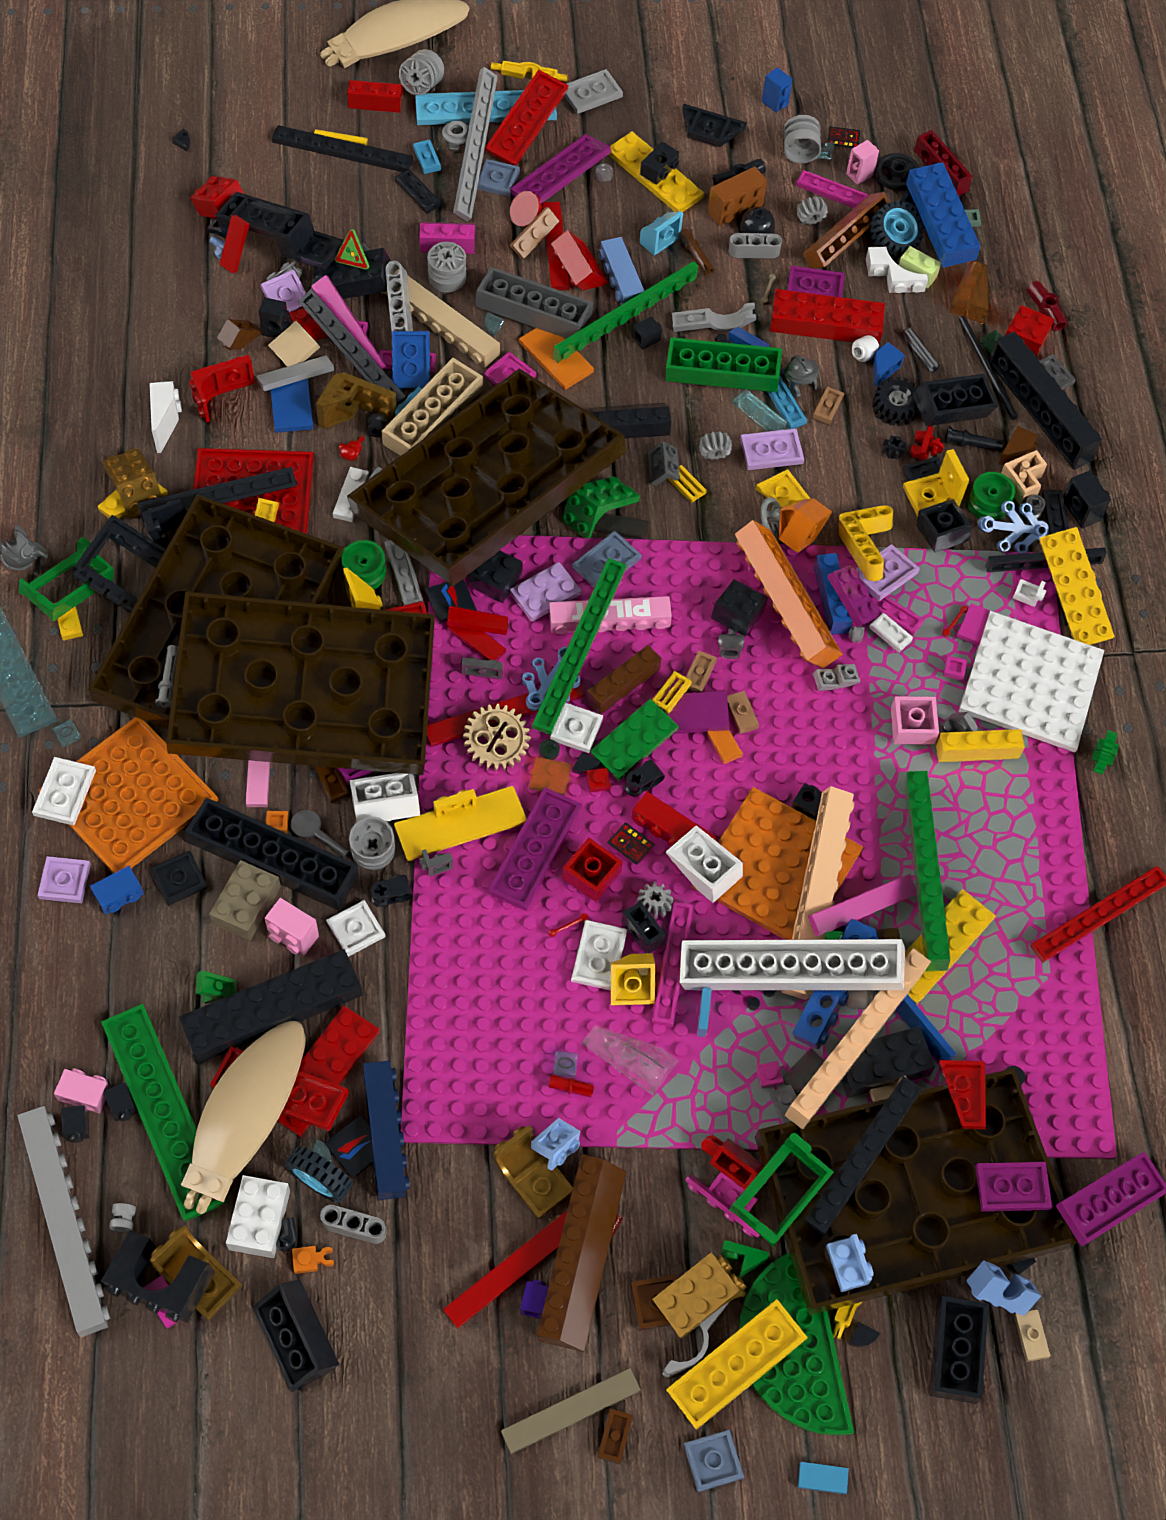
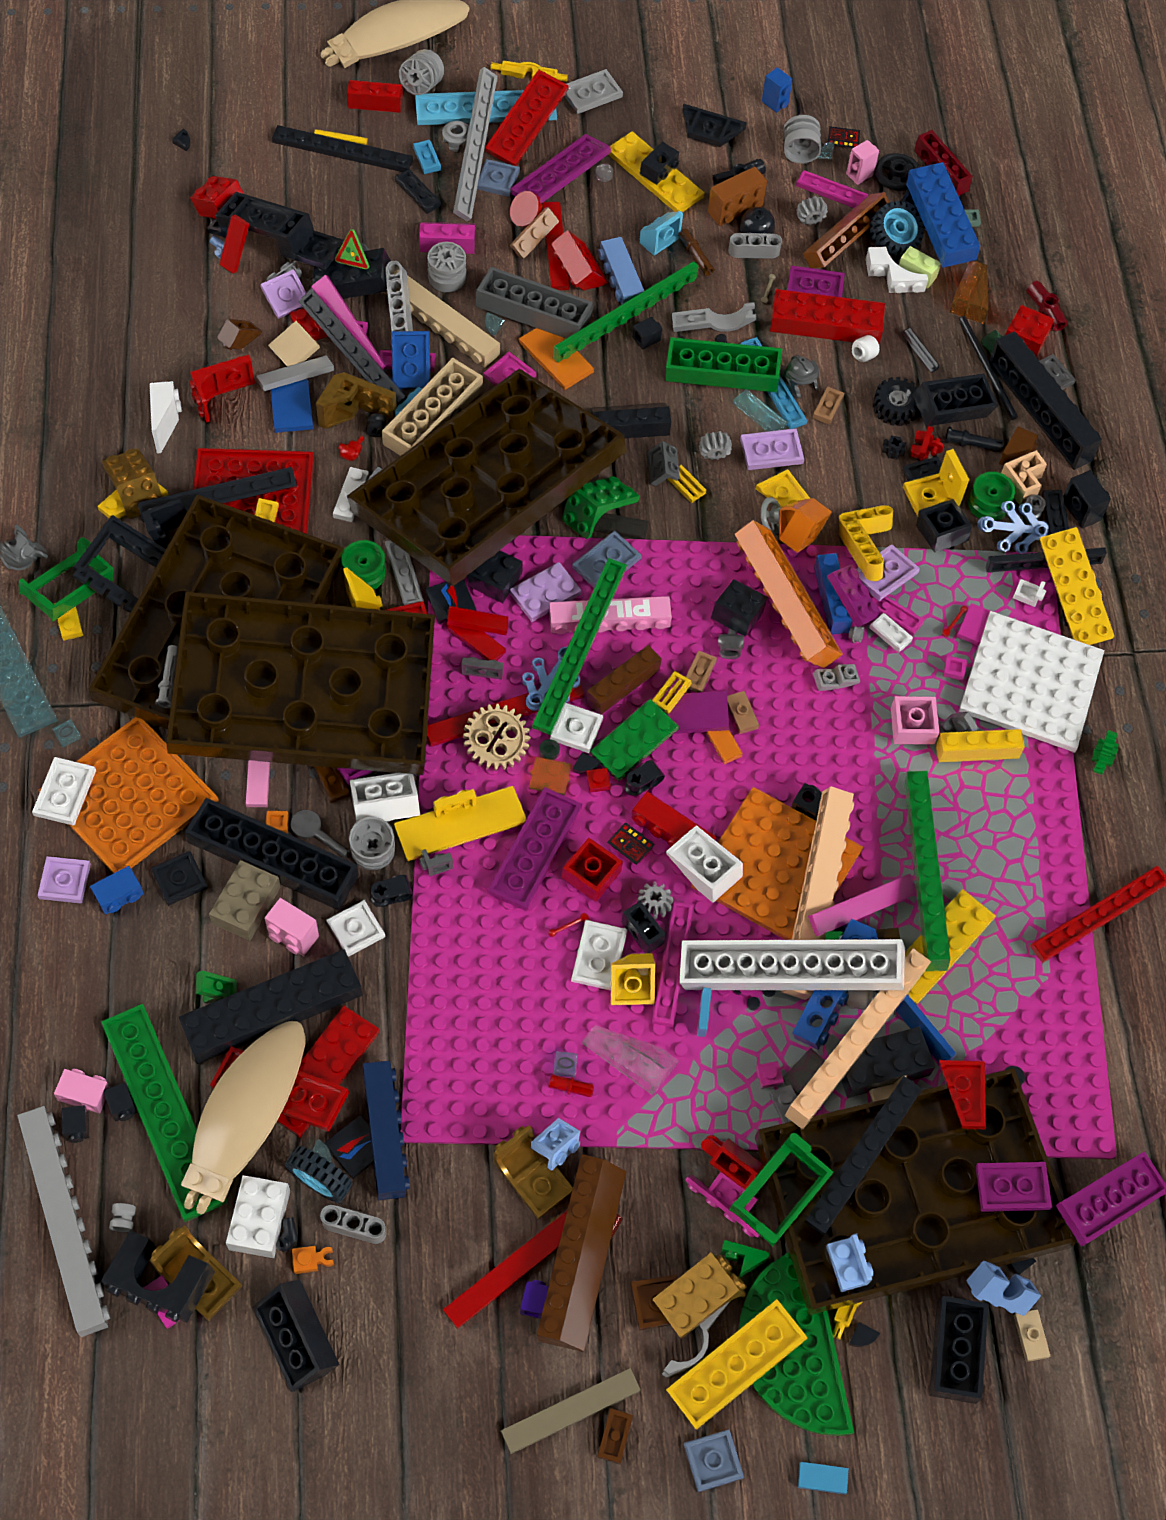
black brick [258,297,291,338] -> none
blue slope [728,327,769,347] -> none
blue slope [873,342,905,387] -> none

